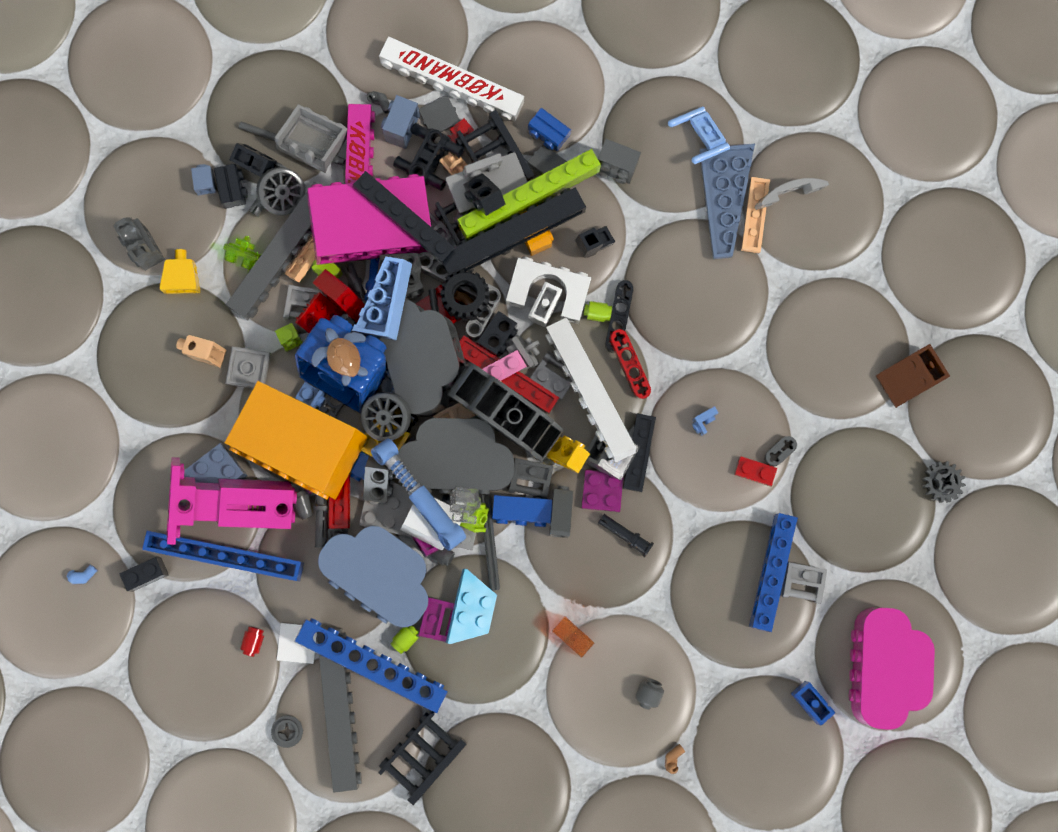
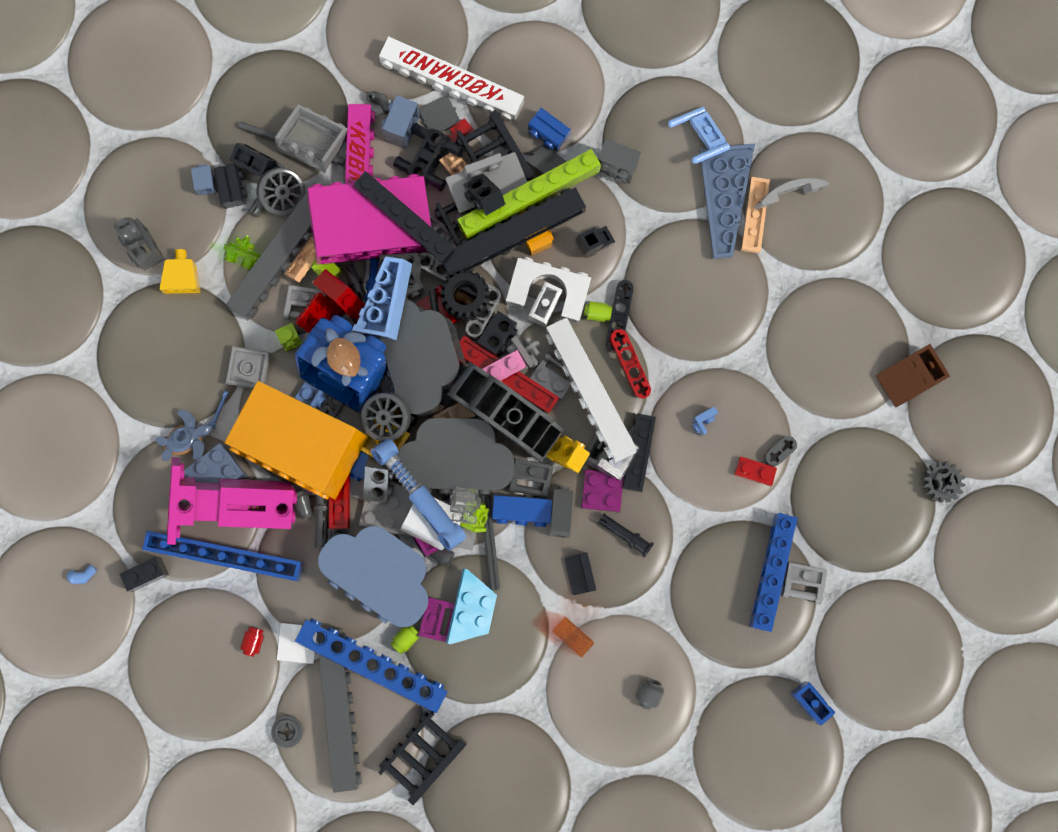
light nougat torso [176,335,227,368] -> none
medium nougat arm [665,744,685,774] -> none
dark pink brick [849,608,935,730] -> none
none -> sand blue animal [156,410,212,461]
none -> medium blue hinge [209,391,229,428]
none -> black panel [564,552,596,595]

